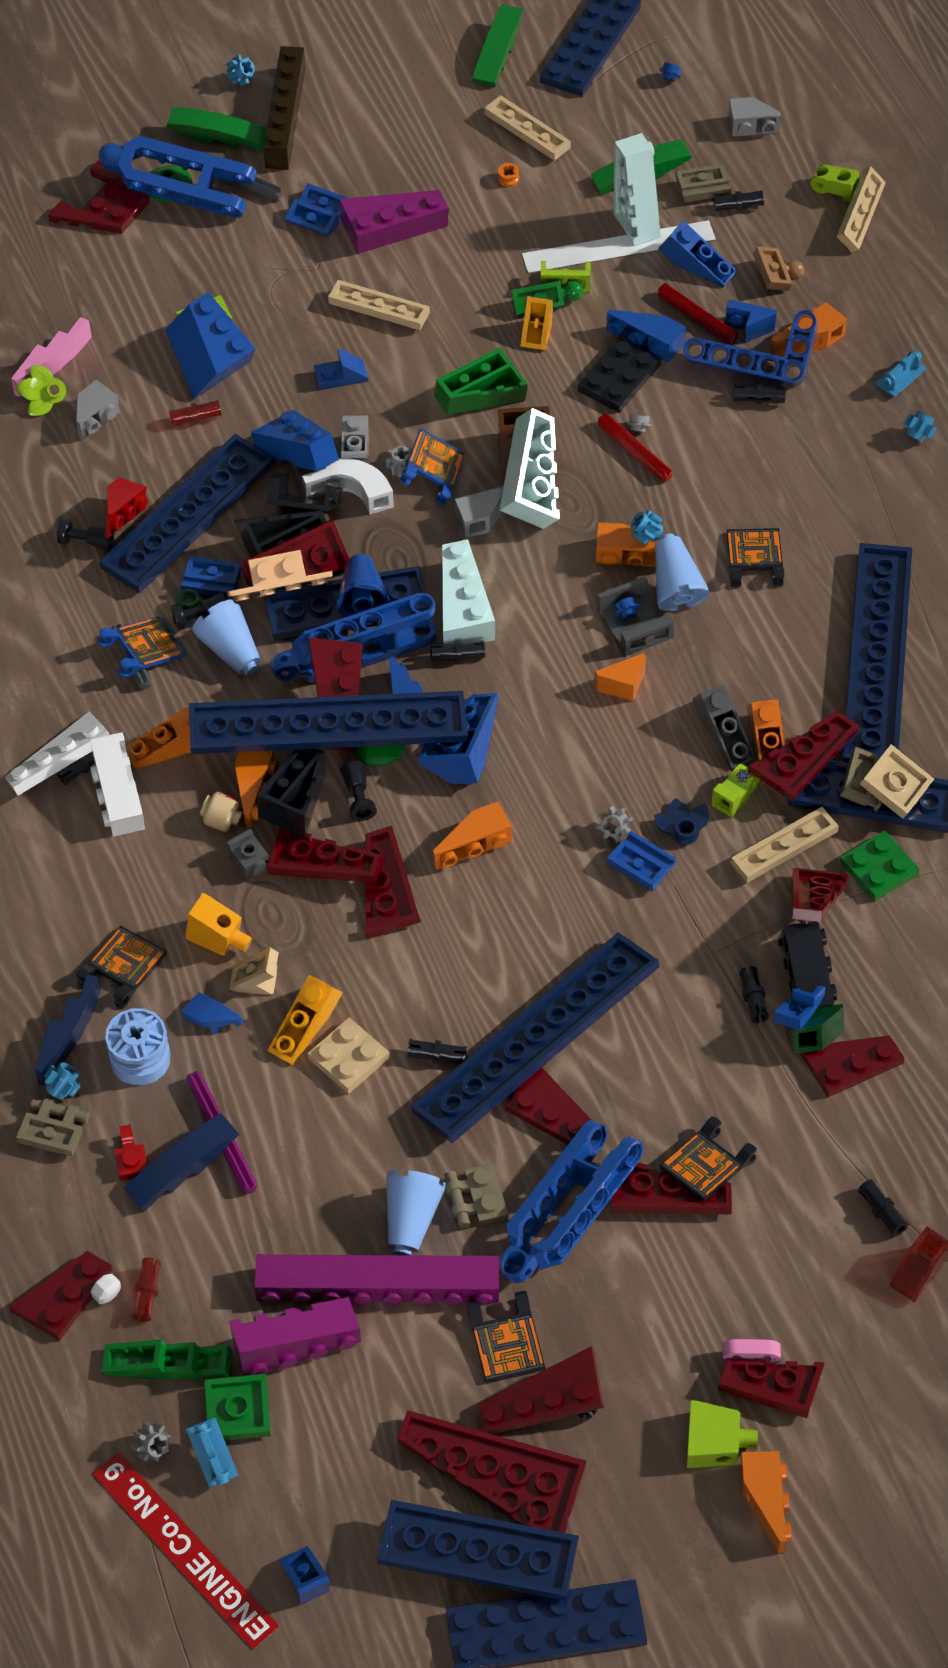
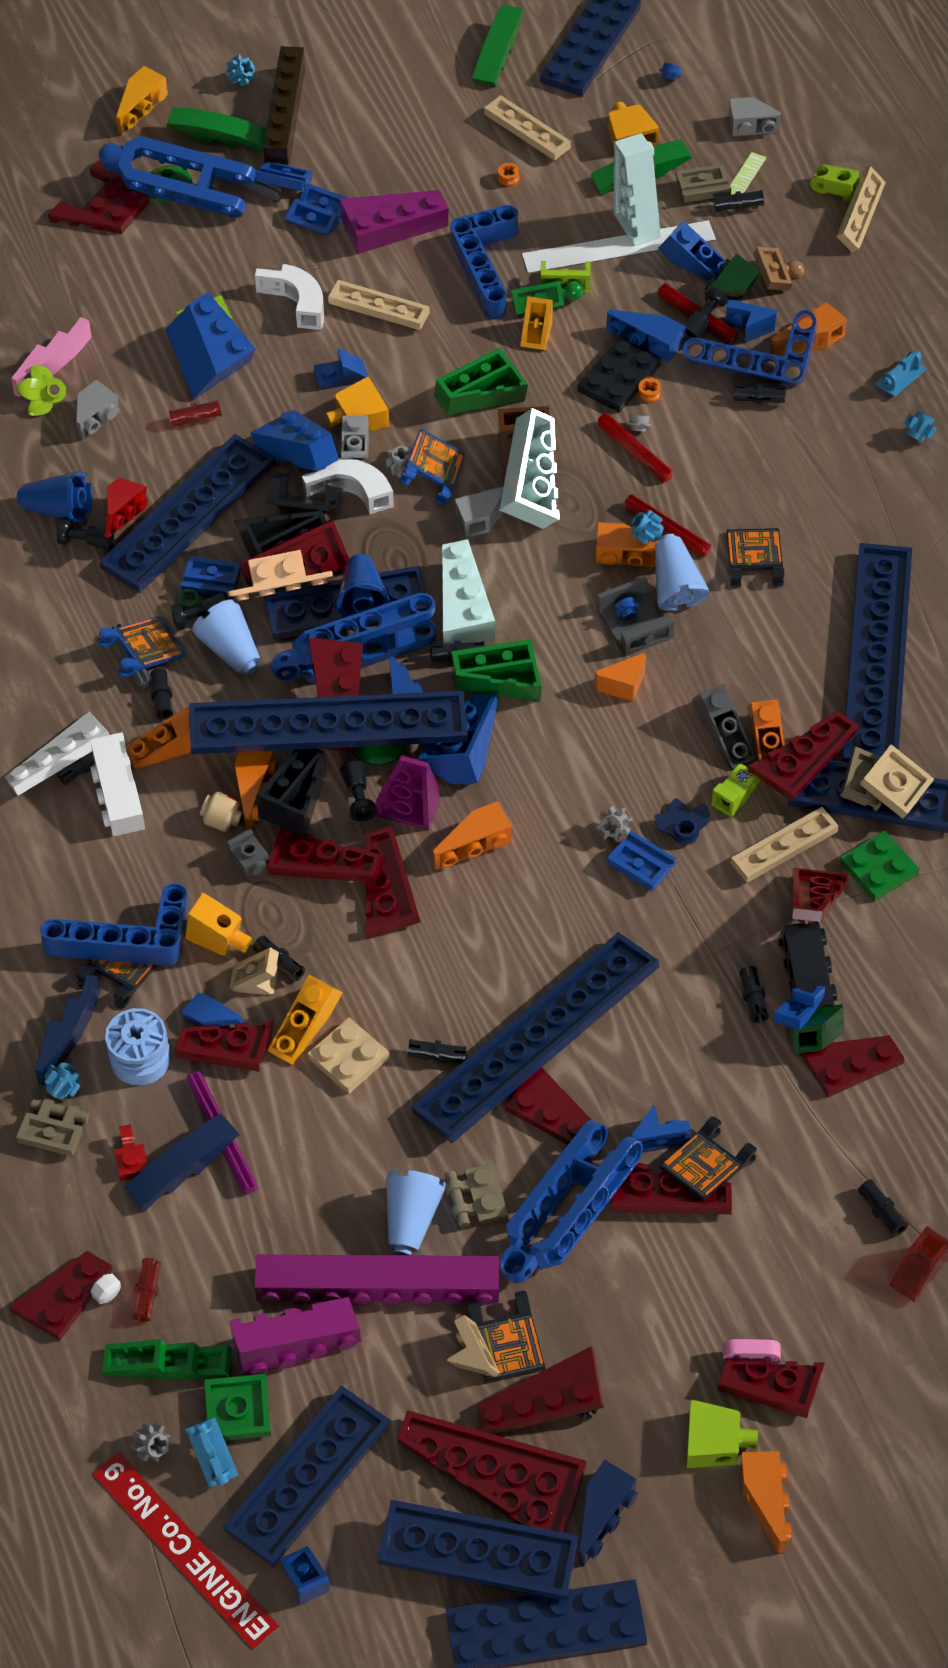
none -> blue cone [17,471,93,524]
none -> blue beam [40,883,188,966]
none -> light orange slope [116,66,168,135]
none -> black pin [150,668,173,720]
none -> dark red wing [174,1021,274,1072]
none -> dark blue plate [223,1385,391,1567]
none -> black pin [253,935,305,982]
none -> white arch [255,264,324,330]
none -> blue plate [256,161,313,191]
none -> light orange torso [325,377,390,431]
none -> magenta wedge [376,756,440,830]
none -> tan slope [447,1315,500,1377]
none -> blue beam [450,205,518,319]
none -> green wedge [451,639,541,701]
none -> dark blue slope [579,1459,638,1566]
none -> light orange torso [608,102,659,152]
none -> red axle [624,494,711,557]
none -> blue slope [632,1105,691,1152]
none -> orange bush [638,378,661,403]
none -> black piece [682,286,729,338]
none -> dark green slope [705,254,760,301]
none -> yellowish green sticker [727,152,767,212]

